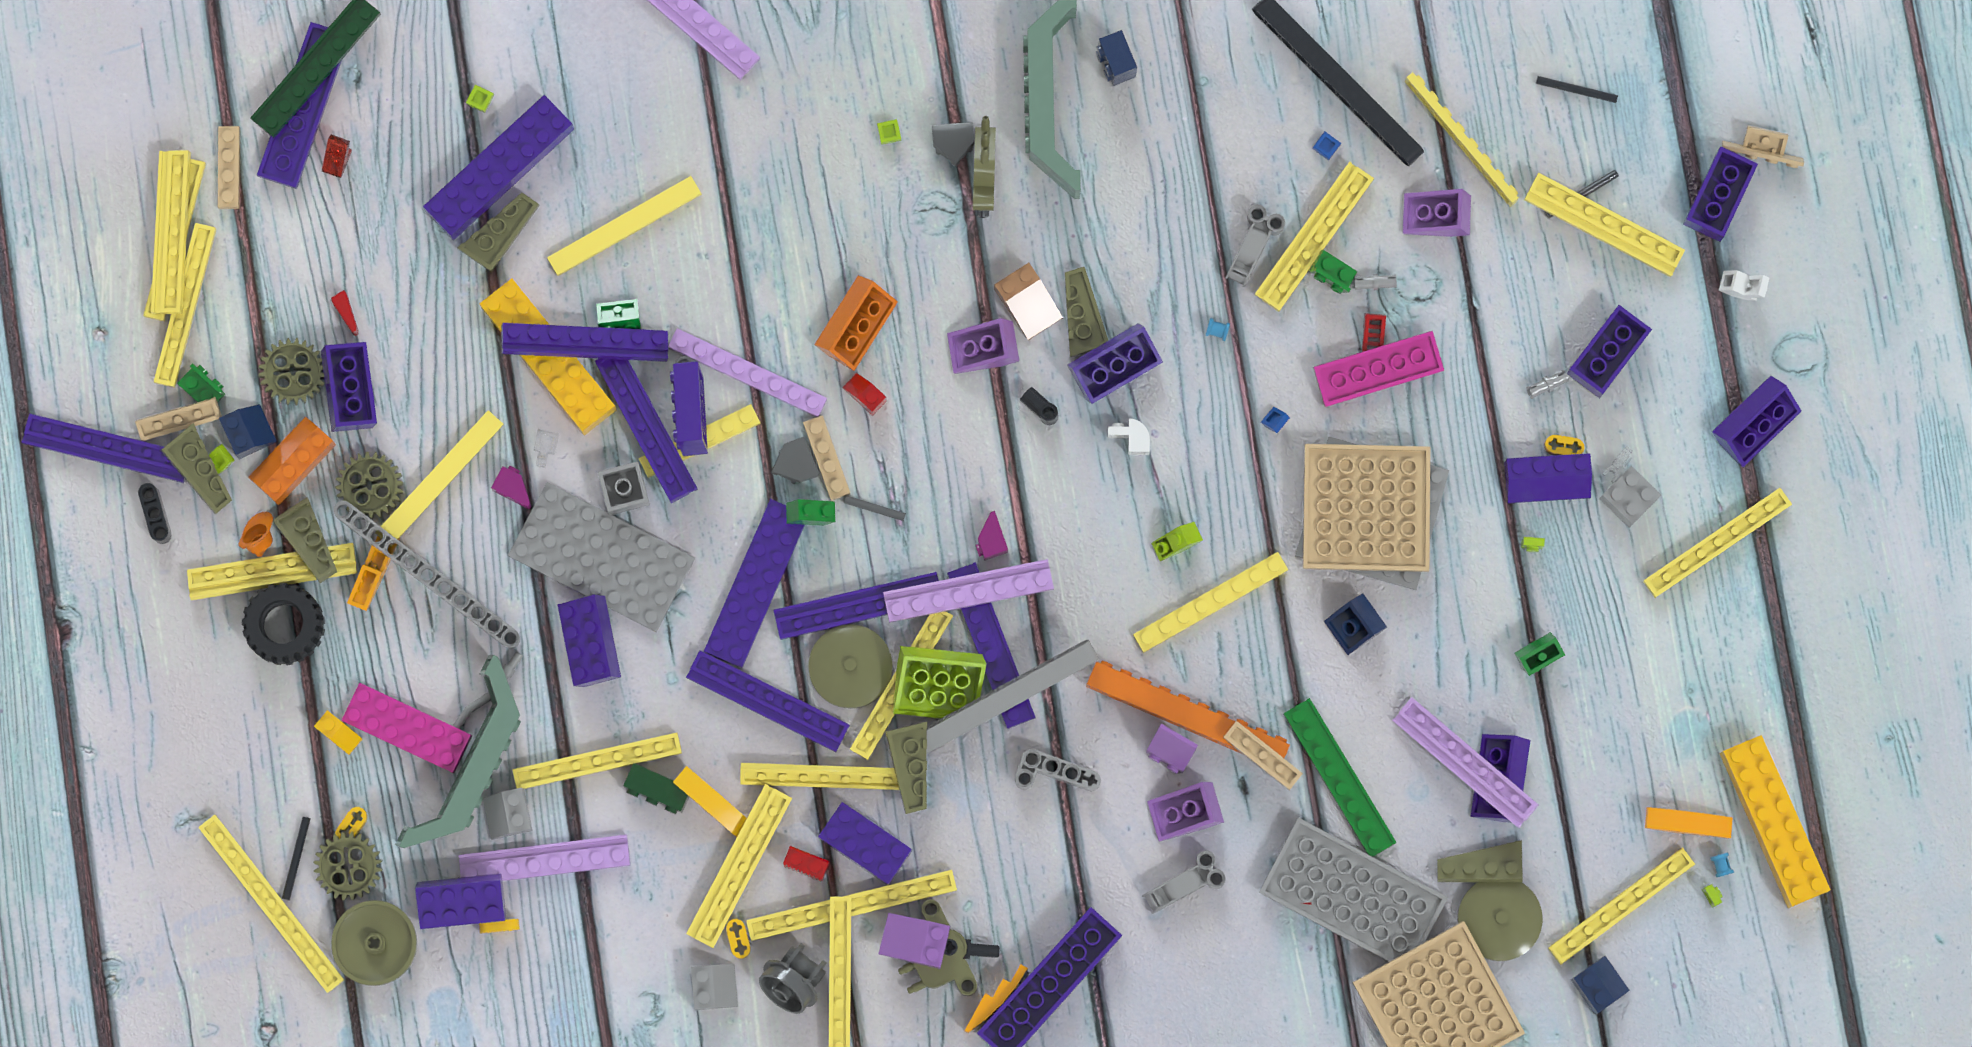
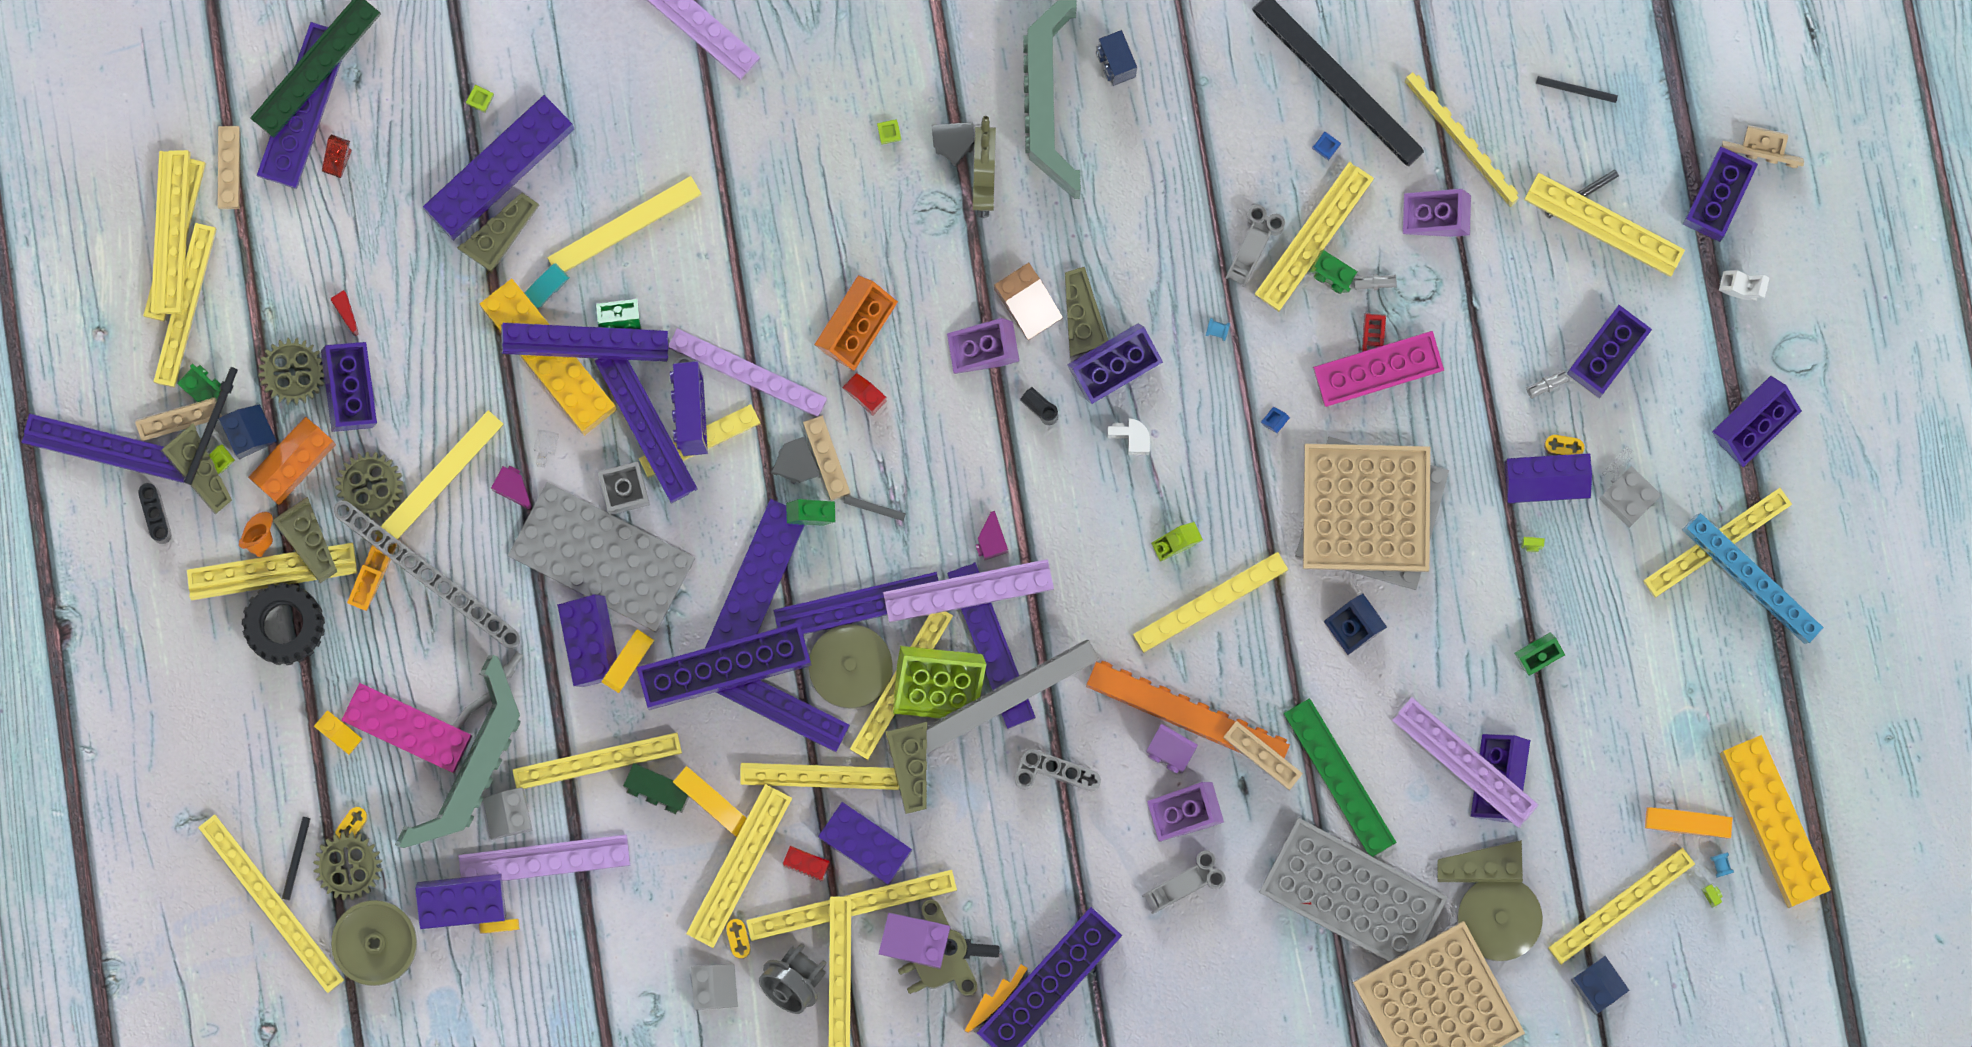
none -> black bar [184,367,238,485]
none -> teal slope [524,263,570,309]
none -> yellow slope [601,629,654,693]
none -> dark purple brick [636,622,812,711]
none -> dark azure brick [1682,513,1824,644]

